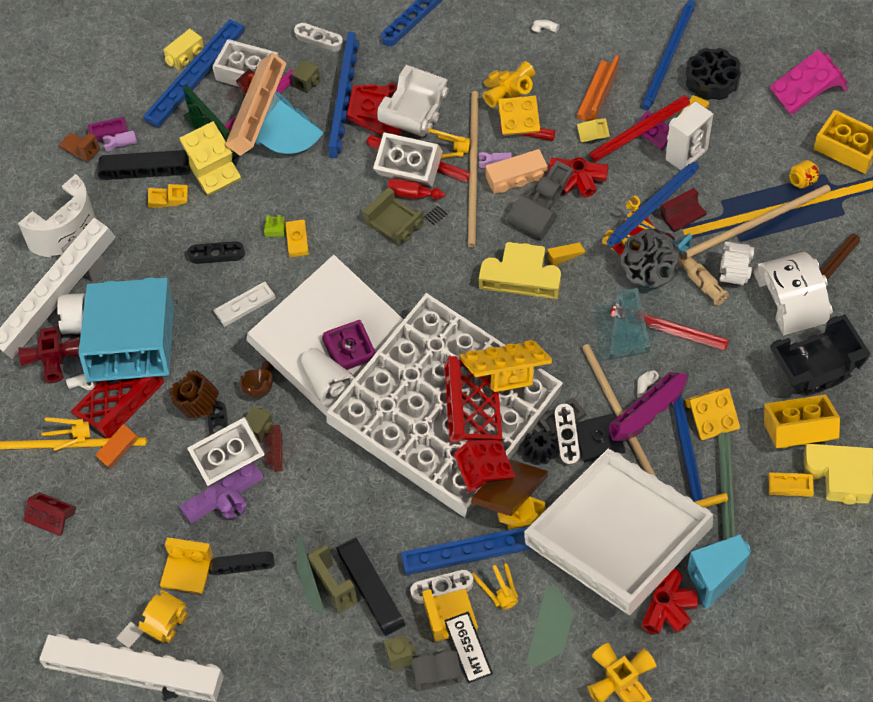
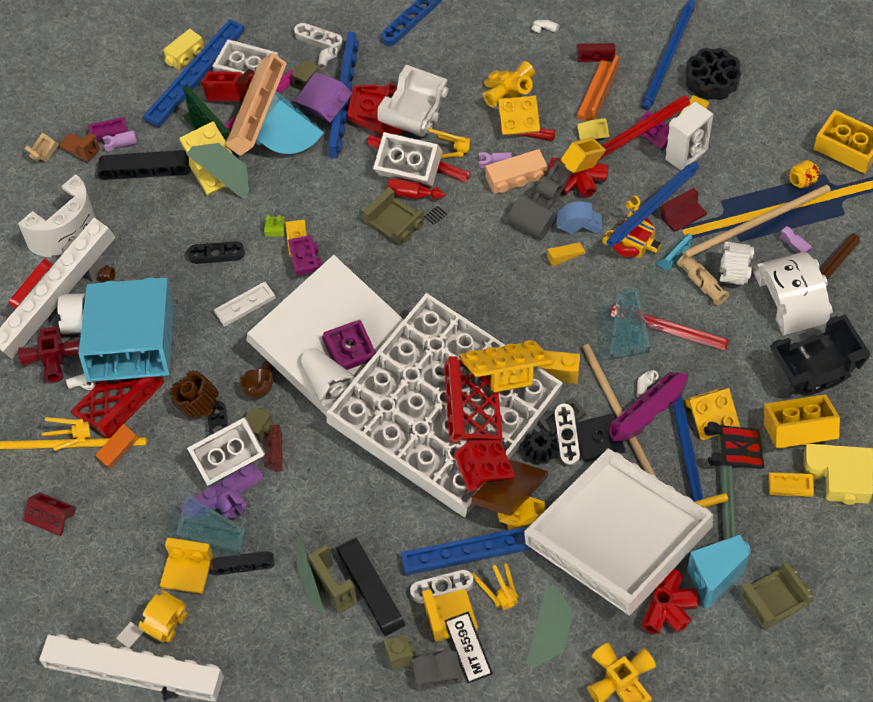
yellow slope [148,184,187,208] -> none
tan piece [468,91,479,247] -> none
light yellow brick [479,242,561,299] -> none
black connector [621,229,682,288] -> none
dark pink bracket [769,49,848,115] -> none
none -> red beam [8,258,54,309]
none -> tan bracket [25,133,59,162]
none -> reddish brown plate [99,265,116,283]
none -> clear light blue wedge [175,493,246,555]
none -> sand green sticker [187,143,249,199]
none -> red brick [201,72,247,102]
none -> magenta bracket [288,235,322,276]
none -> medium lavender brick [294,72,352,123]
none -> white arm [317,46,338,69]
none -> yellow piece [538,350,580,384]
none -> medium blue brick [557,202,602,234]
none -> yellow piece [561,137,606,173]
none -> dark red panel [577,43,615,62]
none -> black flag [704,422,764,469]
none -> olive panel [739,561,812,630]
none -> lavender bar [779,226,813,254]

